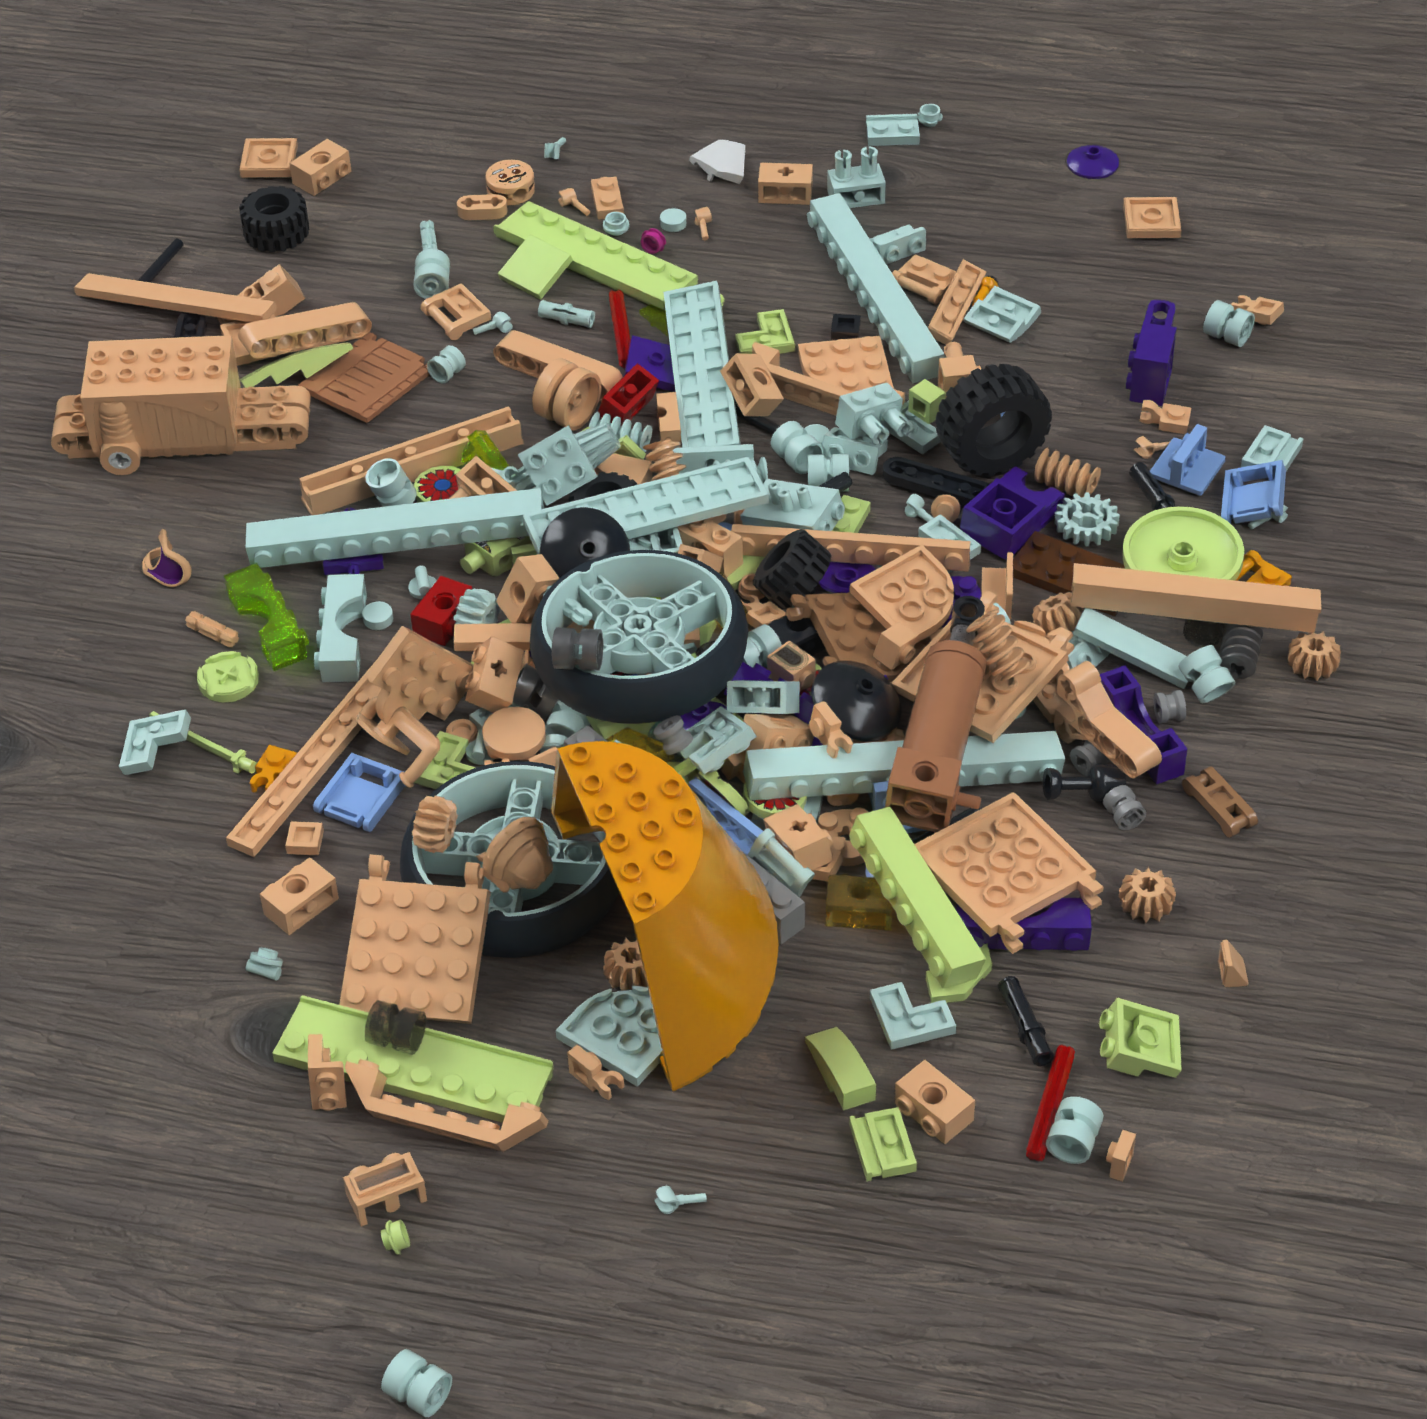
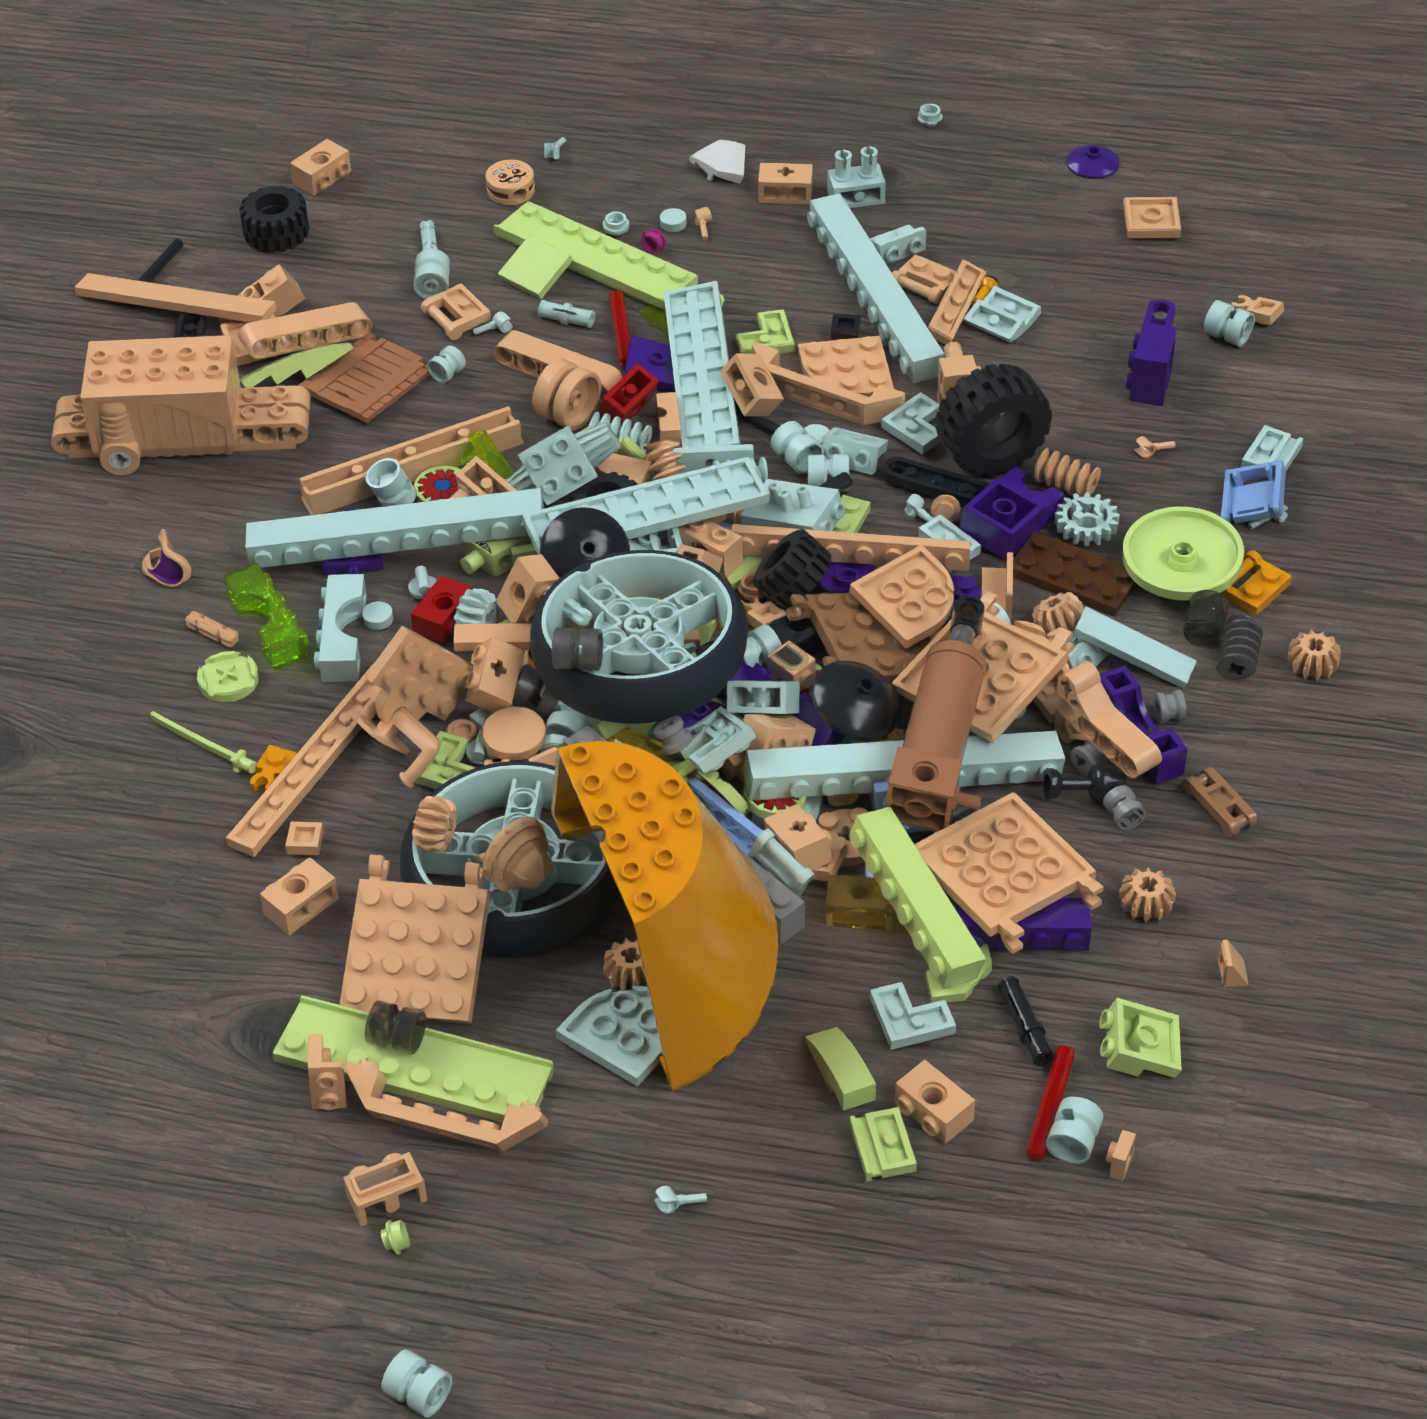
light aqua plate [119,709,191,775] -> none
light nougat plate [239,138,298,178] -> none
light aqua plate [246,947,283,981] -> none
light blue container [313,753,405,832] -> none
light nougat beam [457,194,508,220] -> none
light aqua hand [490,466,522,488] -> none
light nougat hand [558,188,590,216] -> none
light nougat plate [567,1044,624,1100] -> none
light nougat plate [591,177,624,220] -> none
light nougat plate [809,701,853,758] -> none
light aqua brick [835,383,913,444] -> none
light aqua plate [866,114,920,146] -> none
light nougat plate [873,622,918,670] -> none
yellowish green plate [908,379,946,424] -> none
light nougat piece [966,609,1030,681] -> none
light nougat tile [1071,563,1321,633] -> none
black pin [1129,462,1175,511] -> none
light nougat plate [1140,400,1191,434] -> none
light blue bracket [1150,424,1225,496] -> none
light aqua wheel [1178,645,1236,704] -> none

